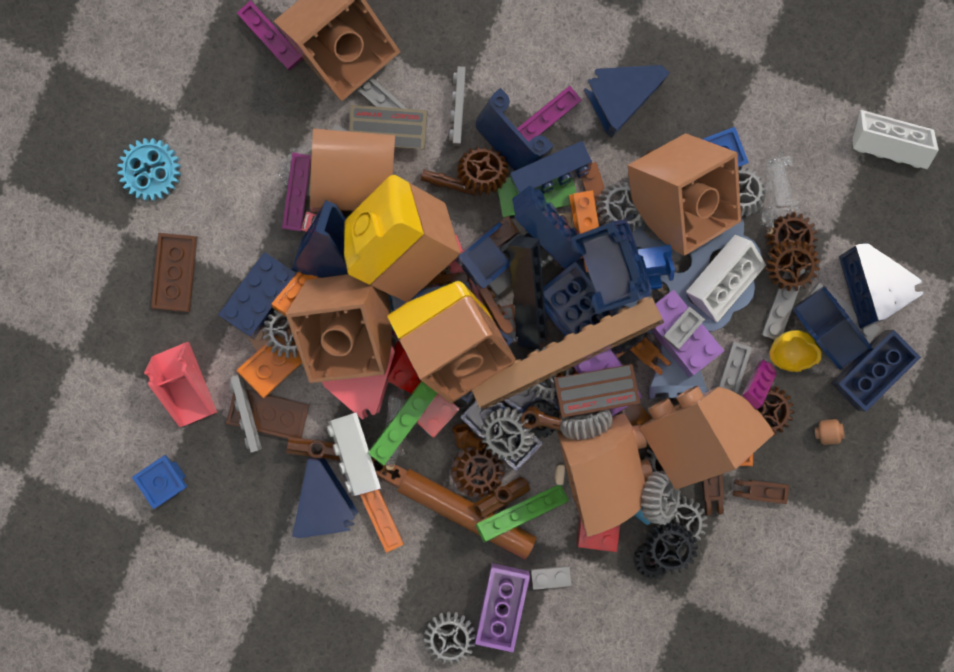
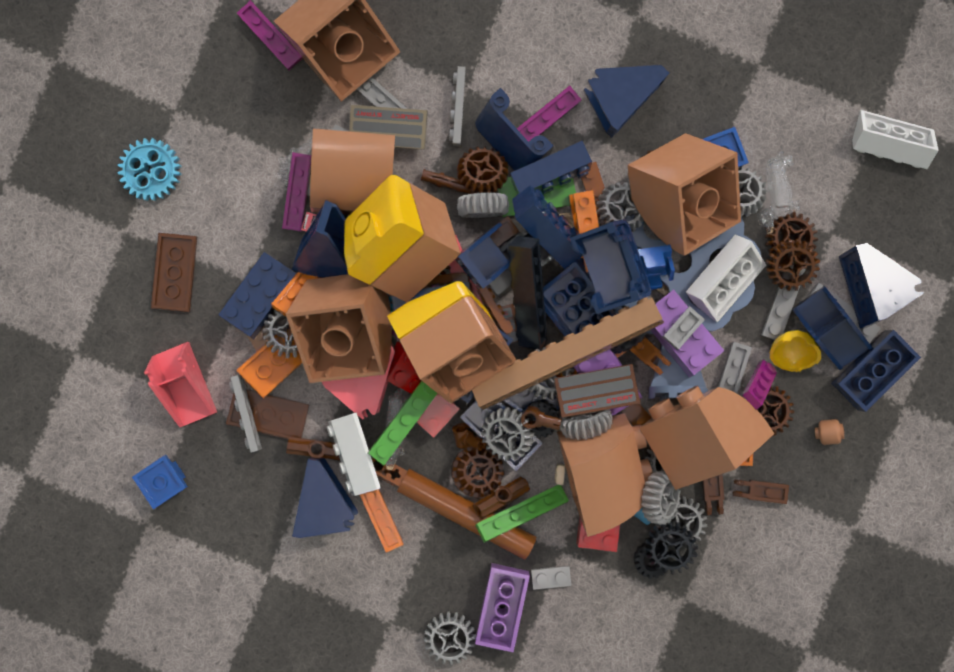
none -> light grey gear [457,193,509,218]

